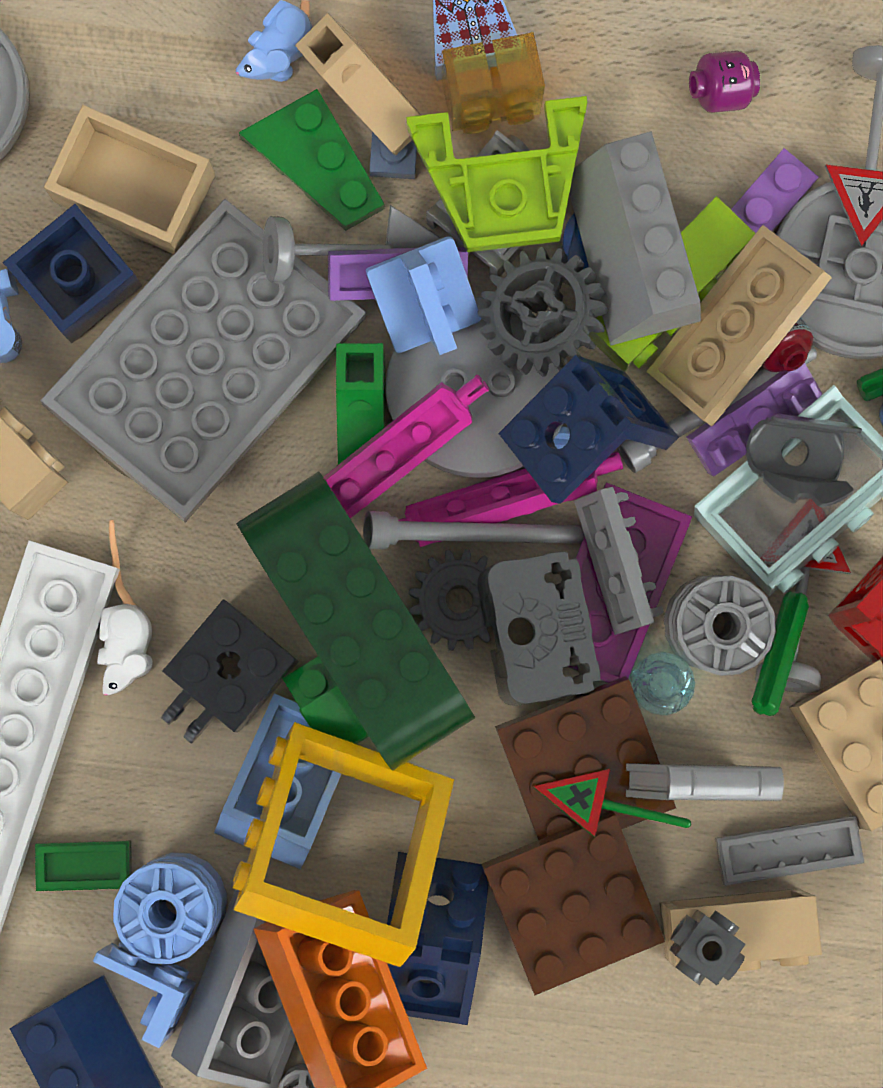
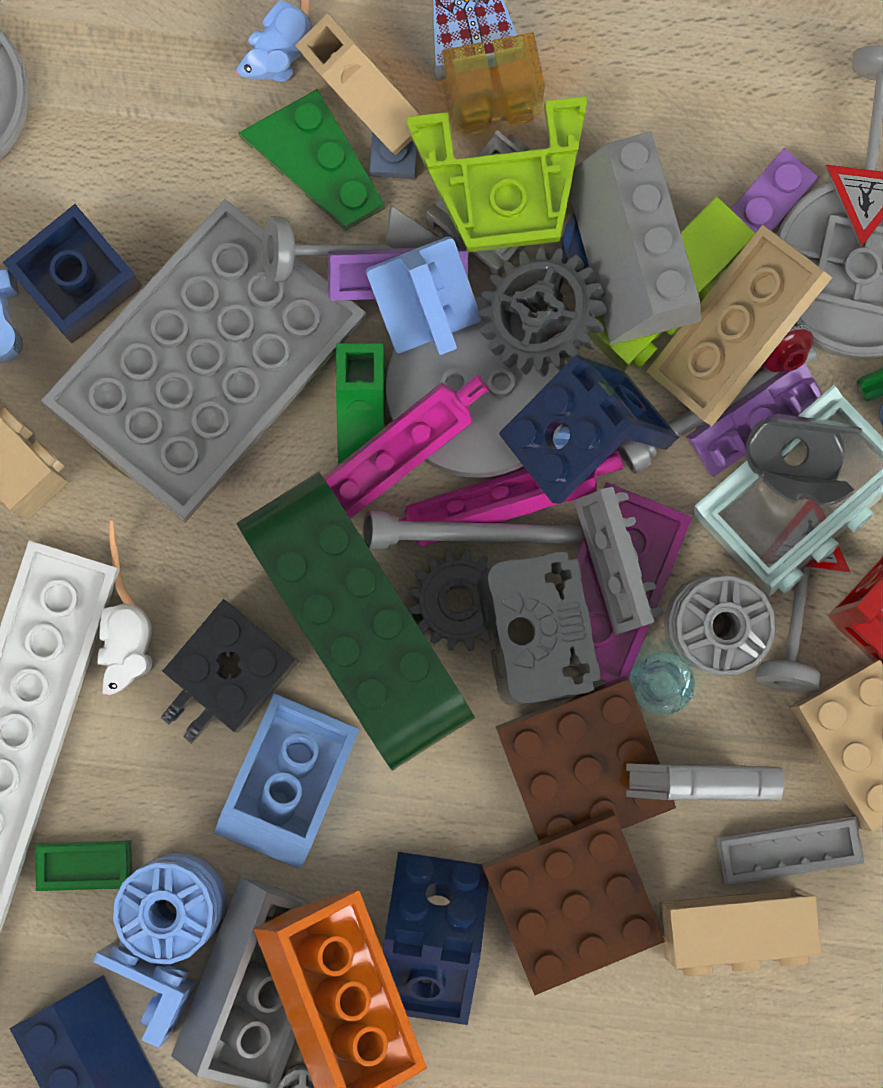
tan piece [44,105,215,254] -> none
yellow window [233,722,454,967] -> none
green slope [283,656,369,744] -> none
piece [533,769,691,838] -> none
dark grey brick [669,910,746,985] -> none
magenta head [689,50,760,113] -> none
green axle [751,591,809,716] -> none

